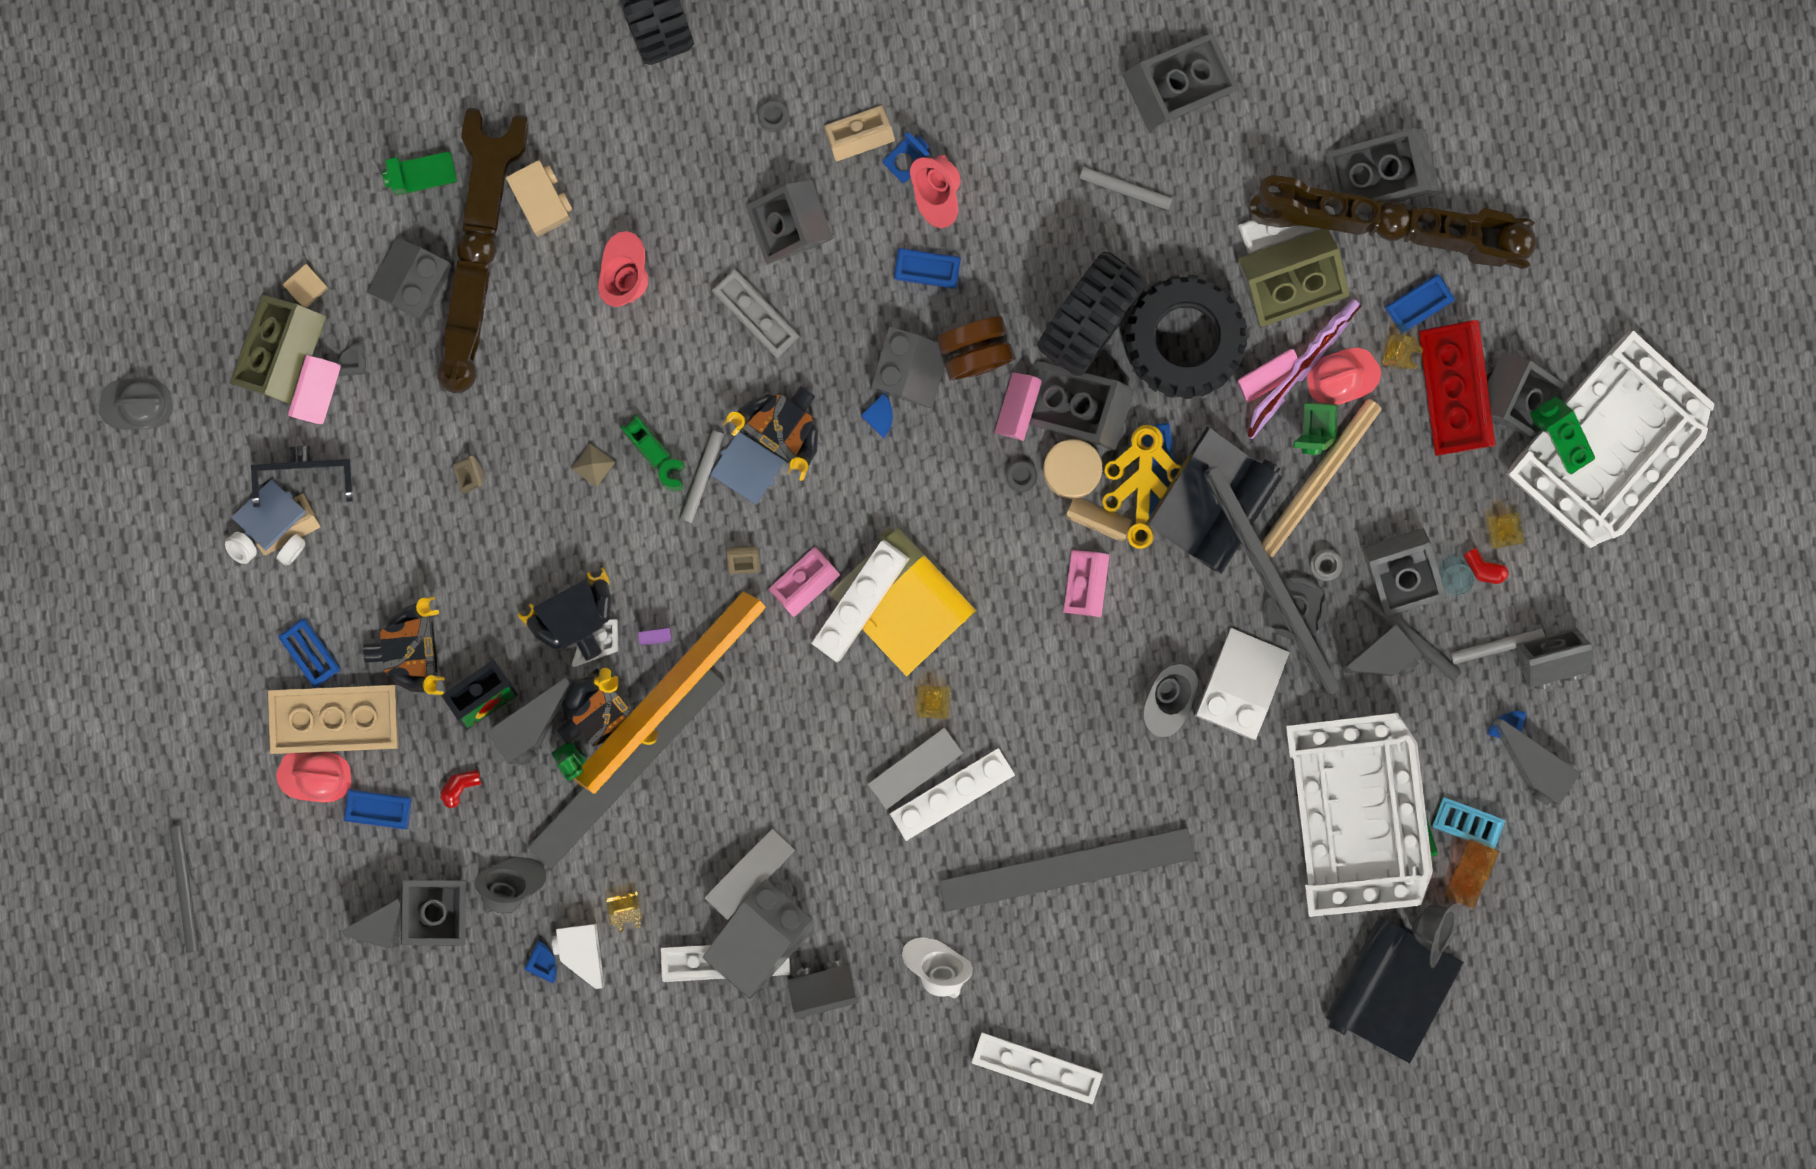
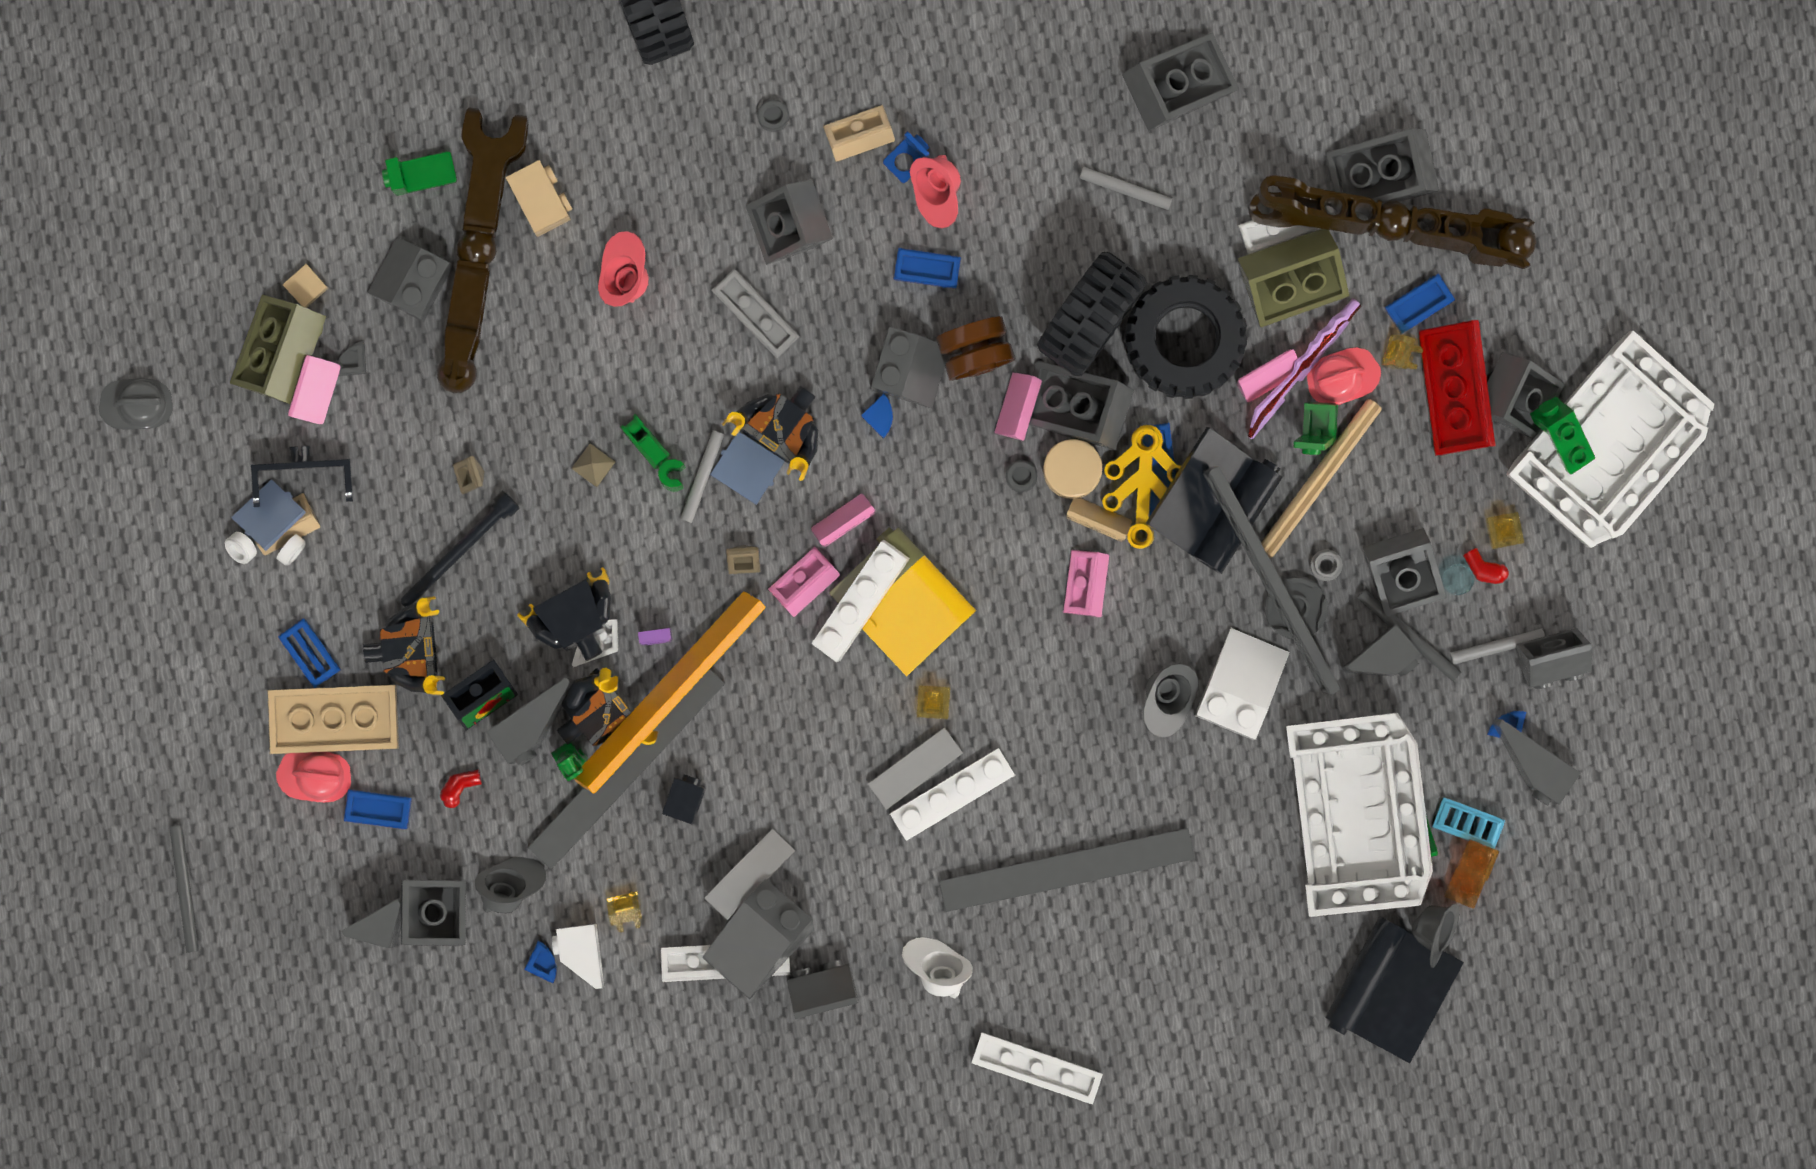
none -> black piece [401,490,520,607]
none -> black brick [662,774,706,825]
none -> bright pink slope [811,494,875,547]

